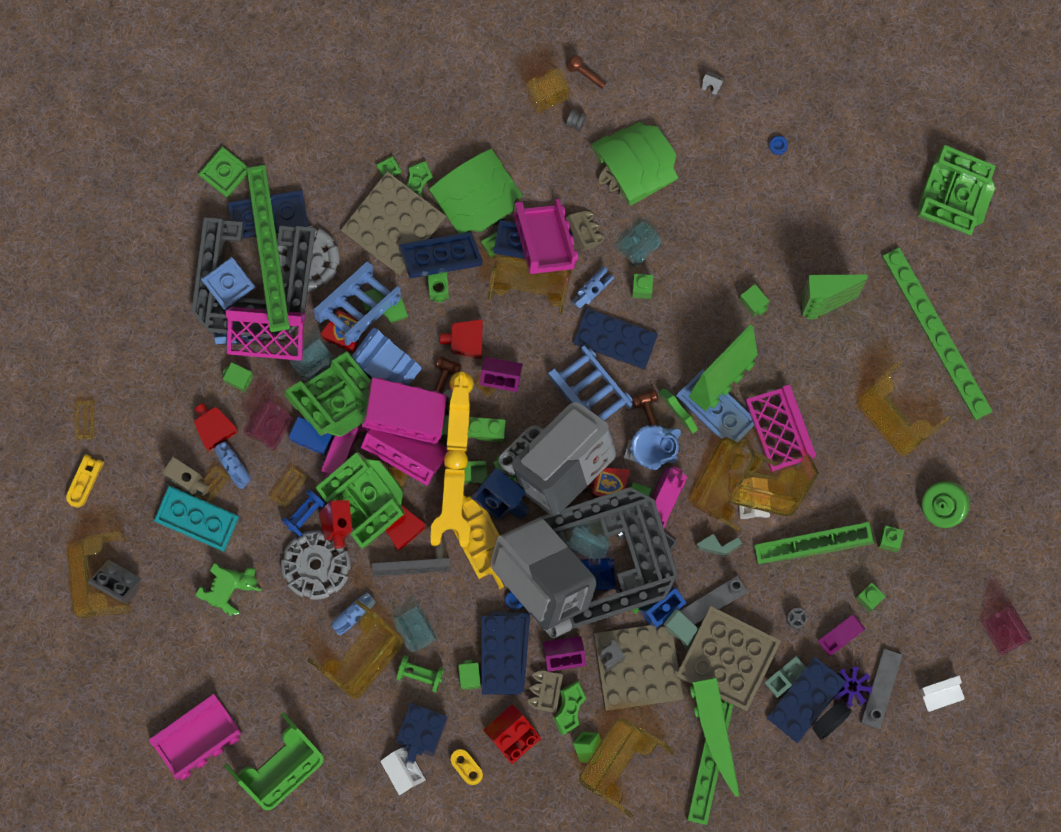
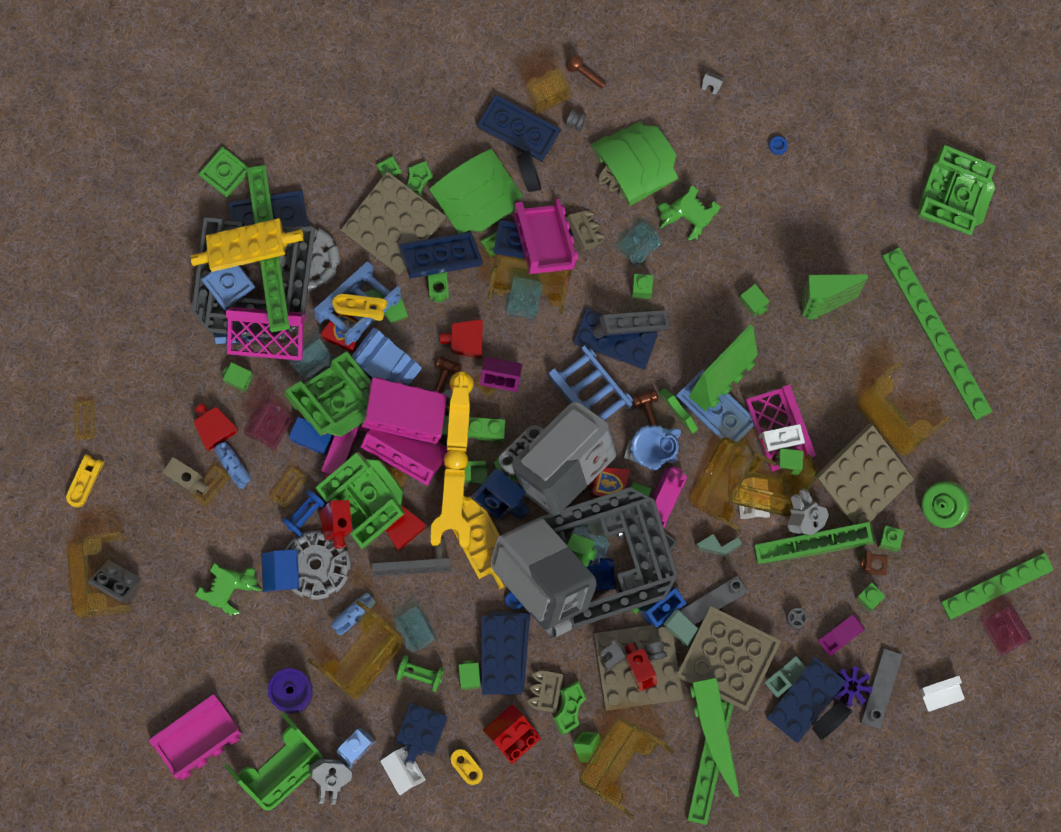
teal tile [154,486,240,552] -> none
magenta brick [543,636,586,672] -> none
medium blue hinge [571,266,614,308] -> none
none -> yellow plate [190,218,304,272]
none -> blue slope [262,550,299,592]
none -> dark purple wheel [268,668,313,714]
none -> light grey hinge [309,759,352,805]
none -> yellow plate [332,294,387,321]
none -> light blue torso [336,728,377,769]
none -> dark blue plate [477,94,561,163]
none -> clear light blue bracket [506,277,542,320]
none -> black tyre [517,150,541,192]
none -> bright green brick [567,534,597,567]
none -> flat silver piece [593,310,670,339]
none -> red torso [625,642,657,692]
none -> flat silver wheel [645,641,667,662]
none -> bright green animal [658,186,721,241]
none -> white panel [759,424,805,452]
none -> bright green panel [777,448,803,475]
none -> light grey hinge [787,488,829,535]
none -> dark tan plate [815,424,914,525]
none -> copper bracket [860,551,887,575]
none -> bright green plate [941,553,1054,620]

